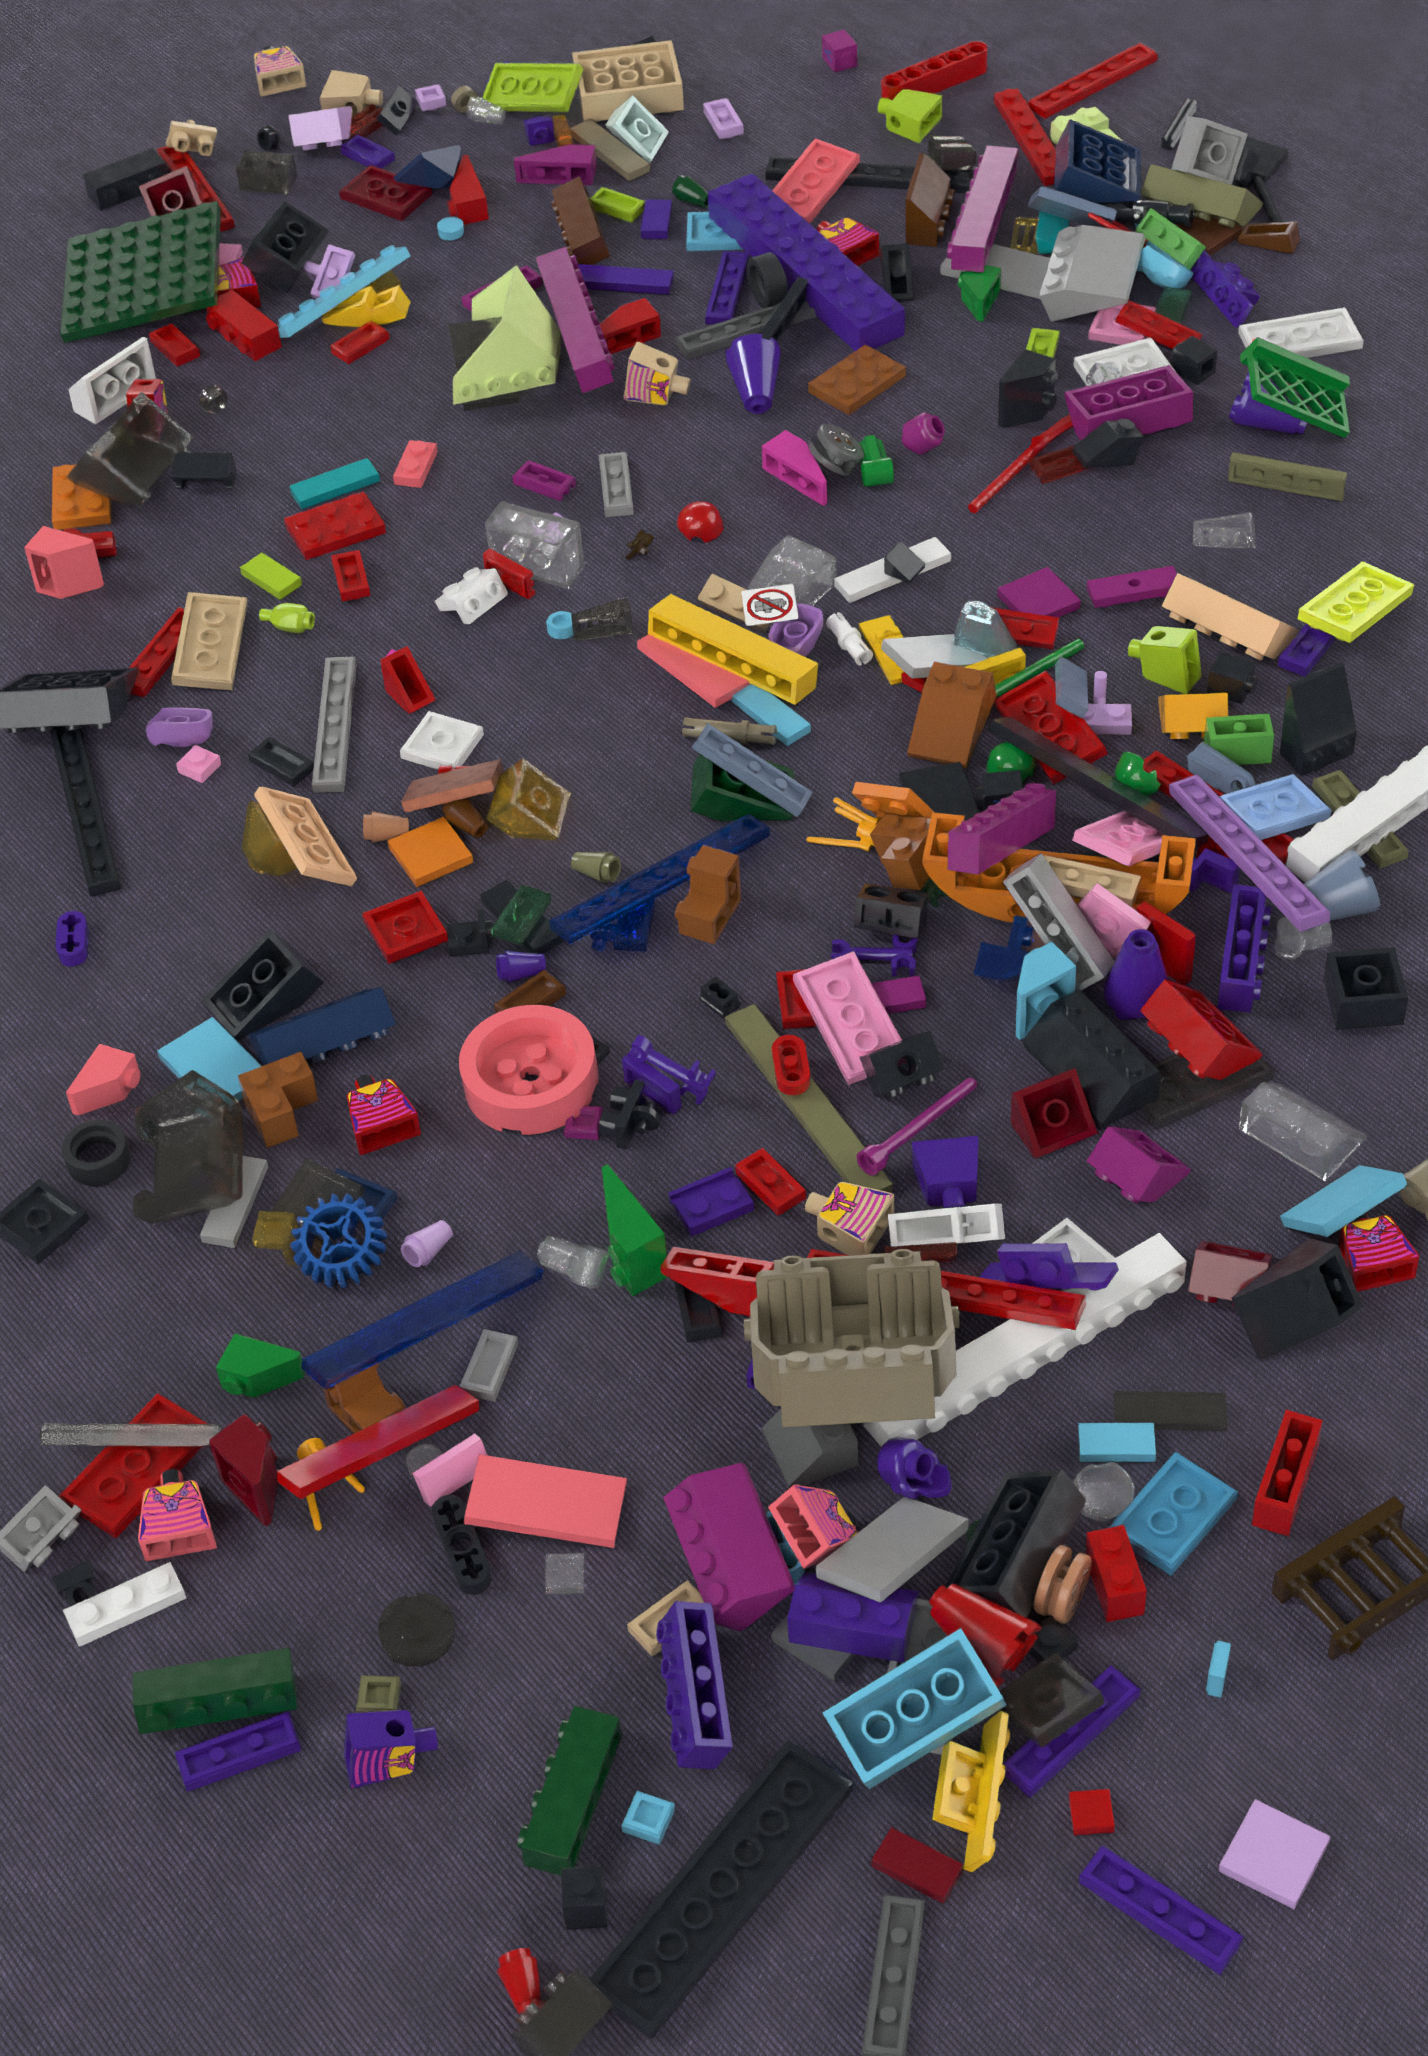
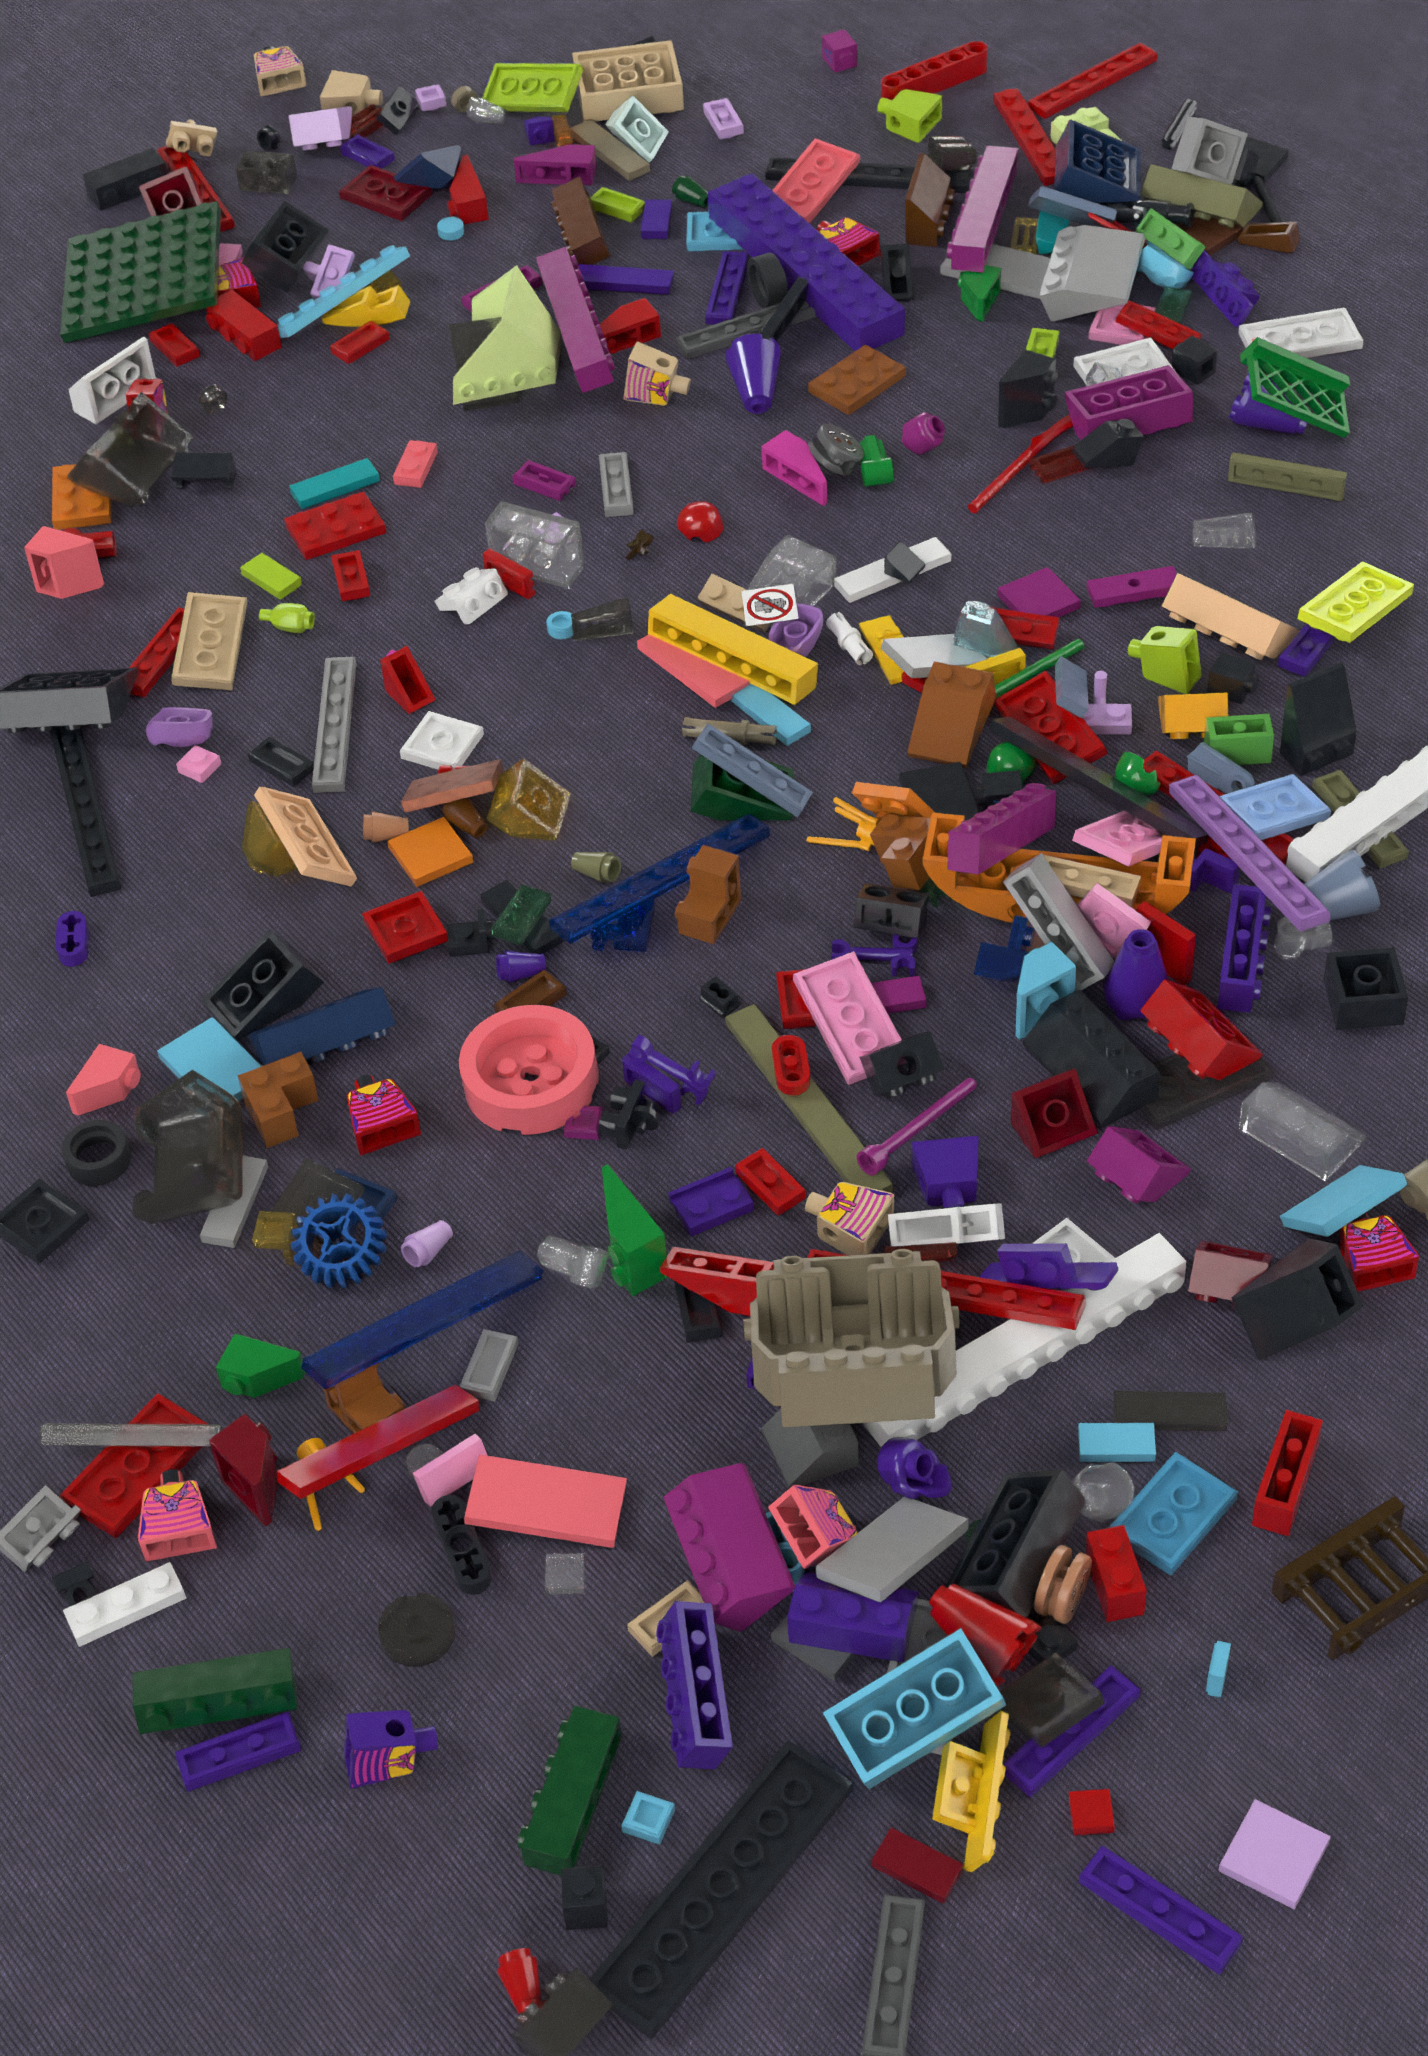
olive tile [356,1676,402,1713] -> none

